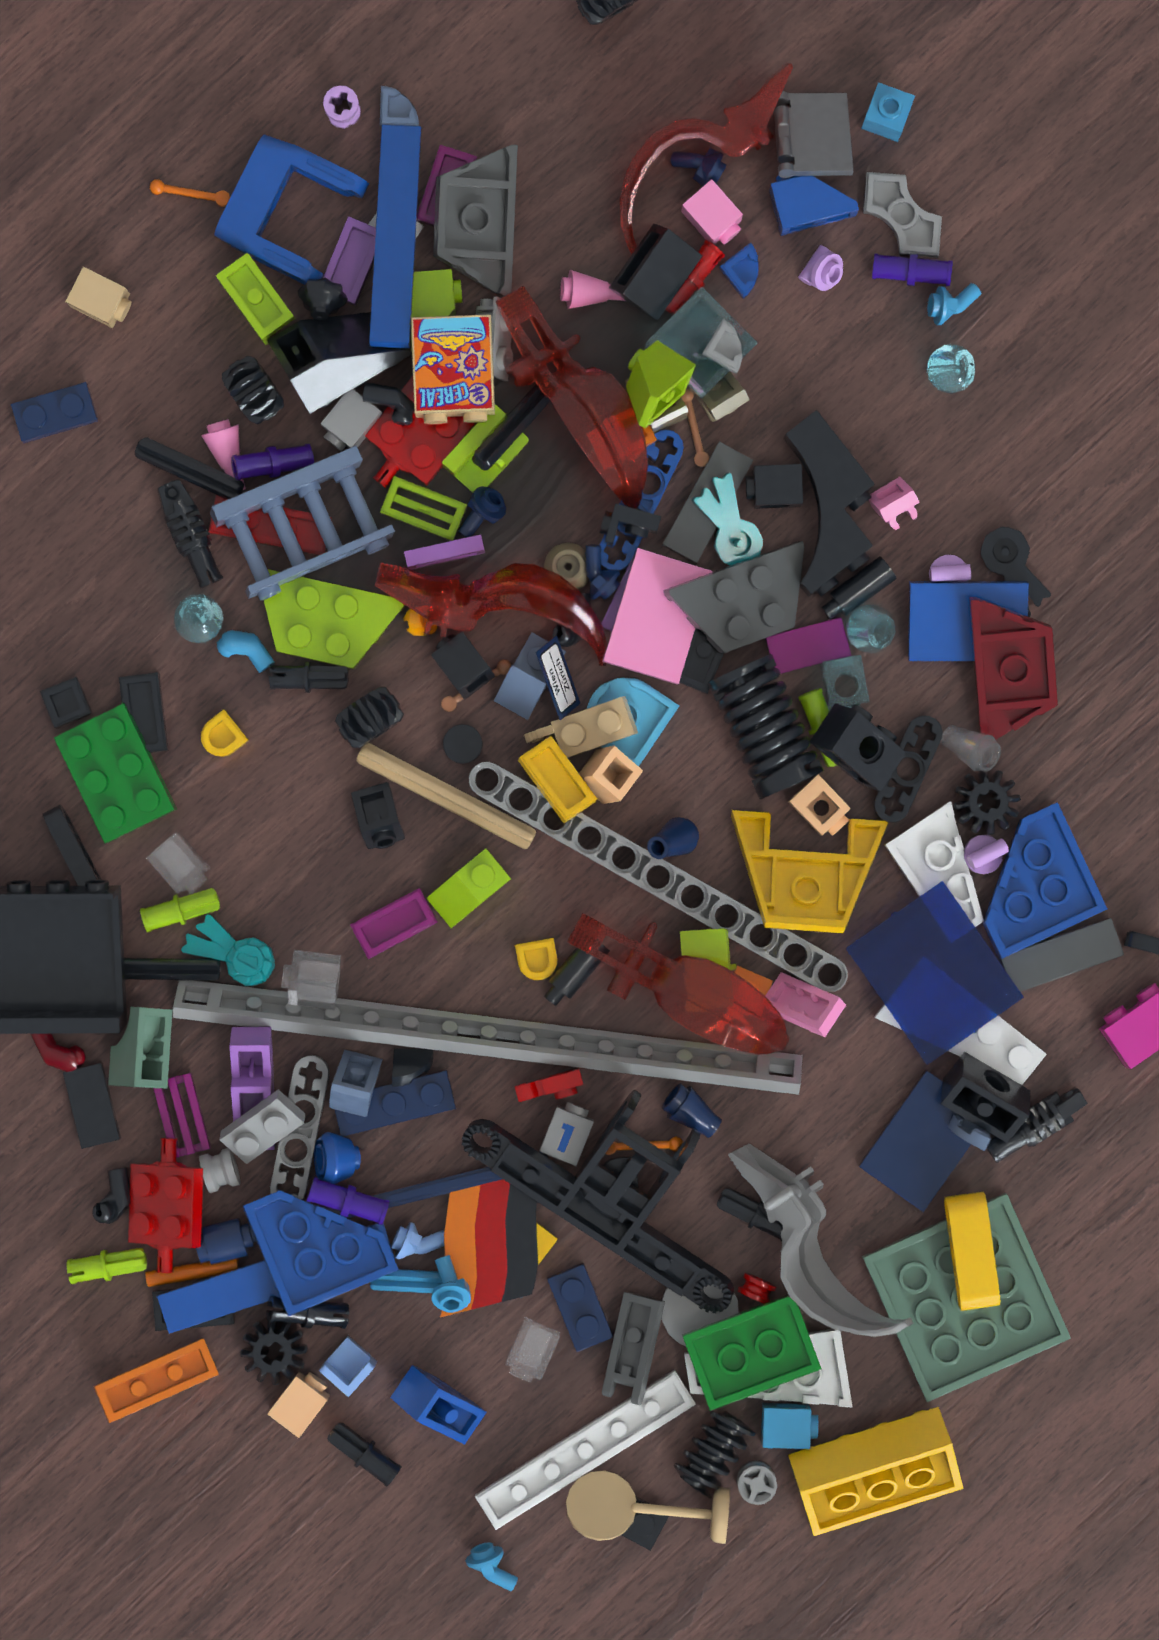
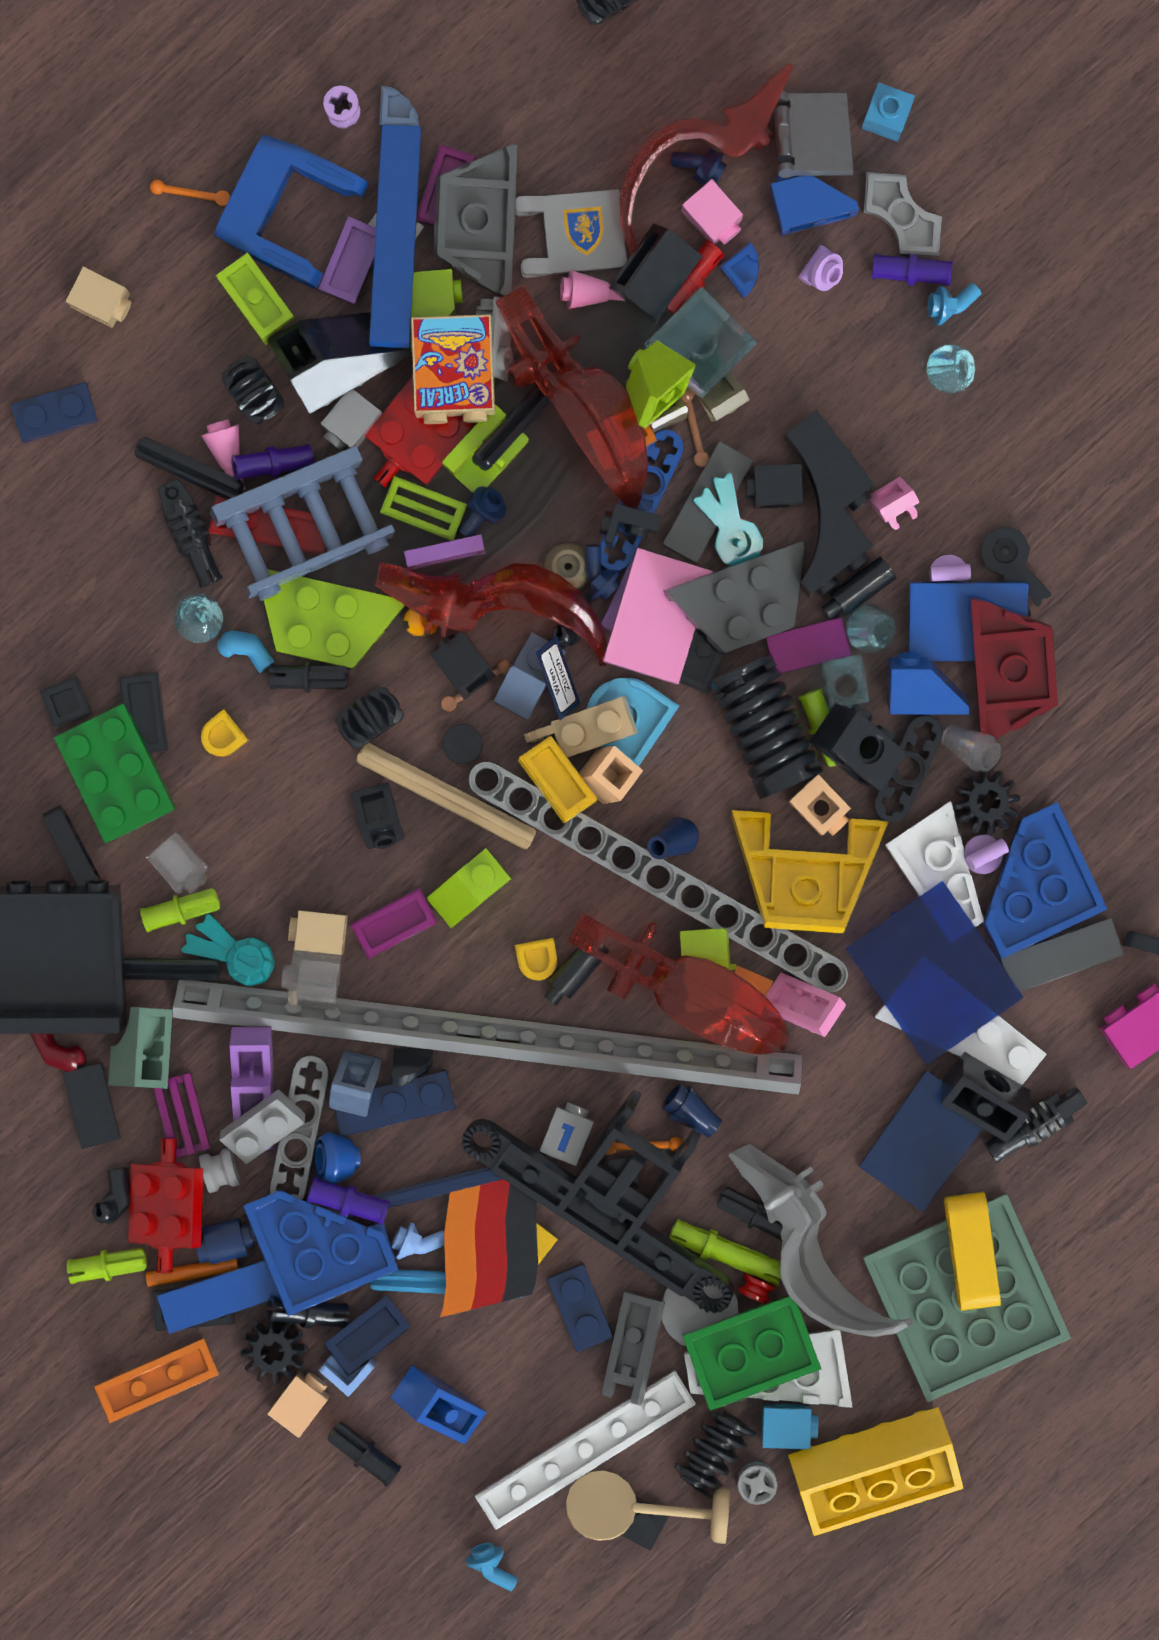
black piece [298,277,348,321] -> none
black arm [363,382,415,426] -> none
dark azure plate [432,1255,471,1313] -> none
clear brick [505,1317,561,1382] -> none
red plate [515,1068,583,1102] -> none
light grey tile [703,319,742,374] -> none
sand blue tile [948,1113,991,1151] -> none
none -> tan brick [288,910,348,955]
none -> dark blue tile [324,1295,411,1377]
none -> light grey flag [515,189,627,279]
none -> lime pin [669,1218,781,1286]
none -> blue slope [887,652,969,715]

